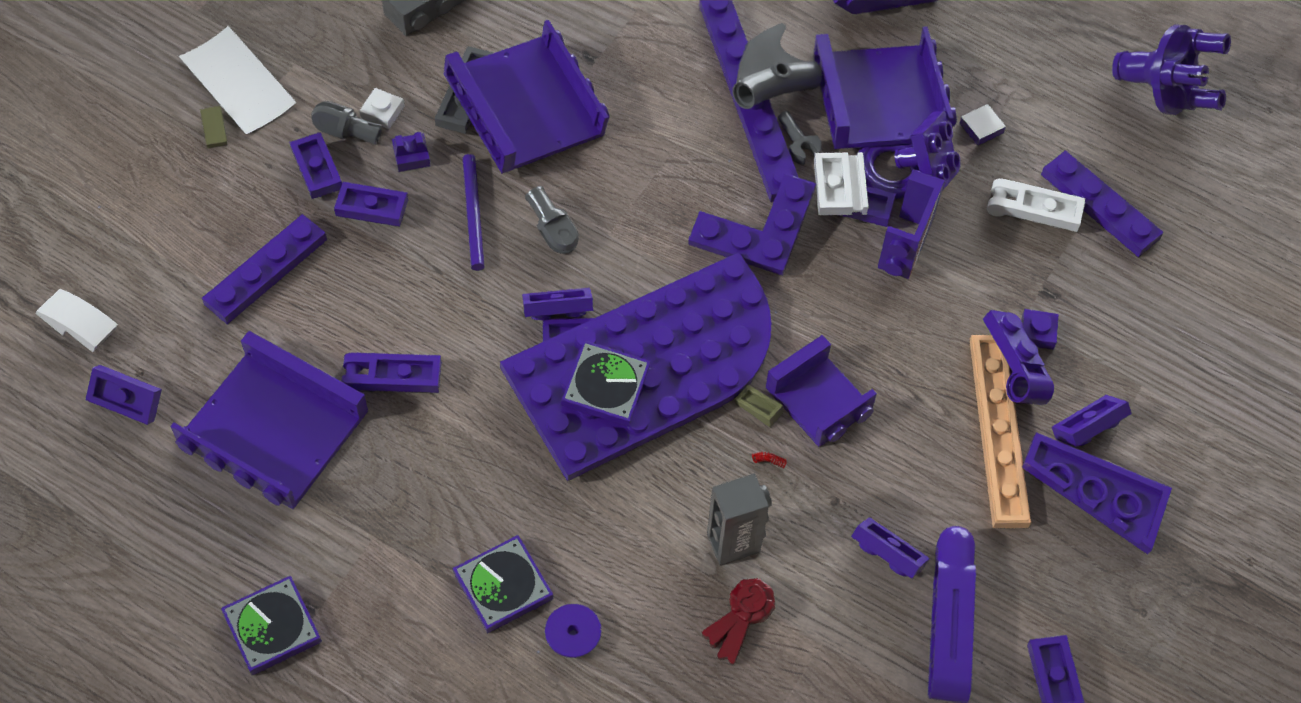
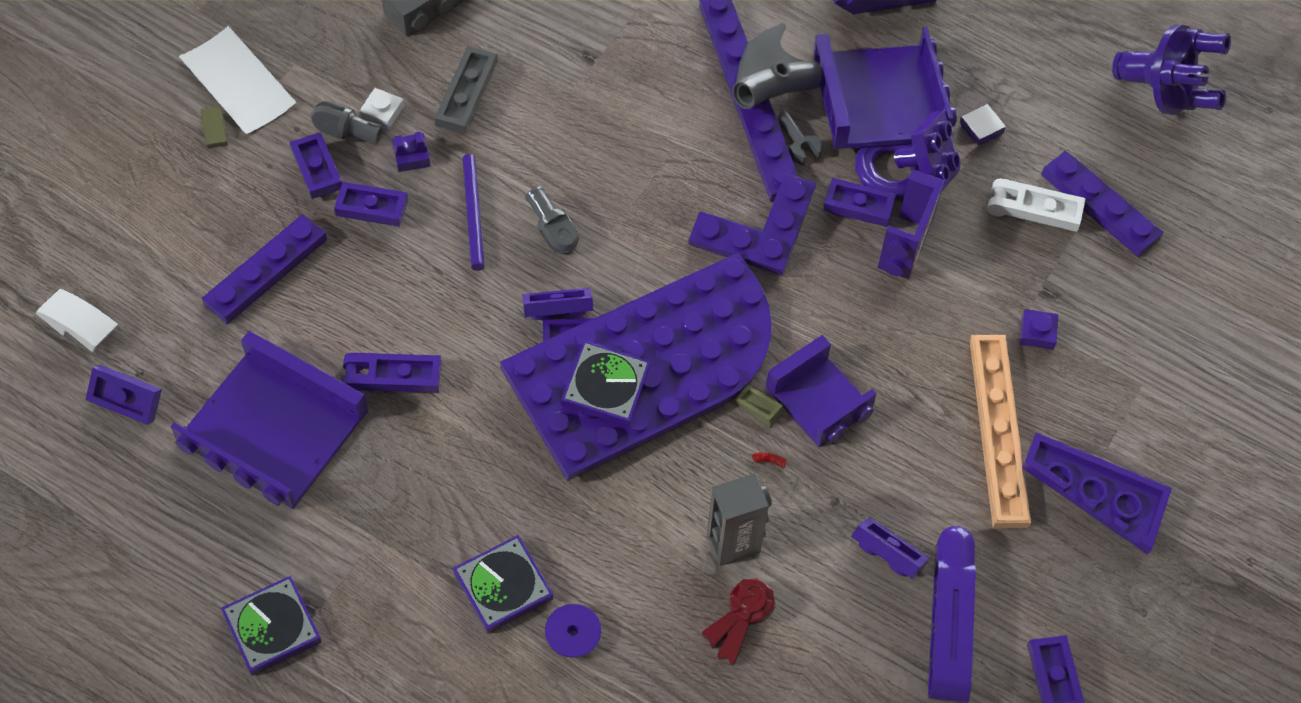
dark purple panel [444,20,609,174] -> none
white plate [814,152,868,215] -> none
dark purple plate [983,310,1054,405] -> none
dark purple plate [1052,395,1132,447] -> none

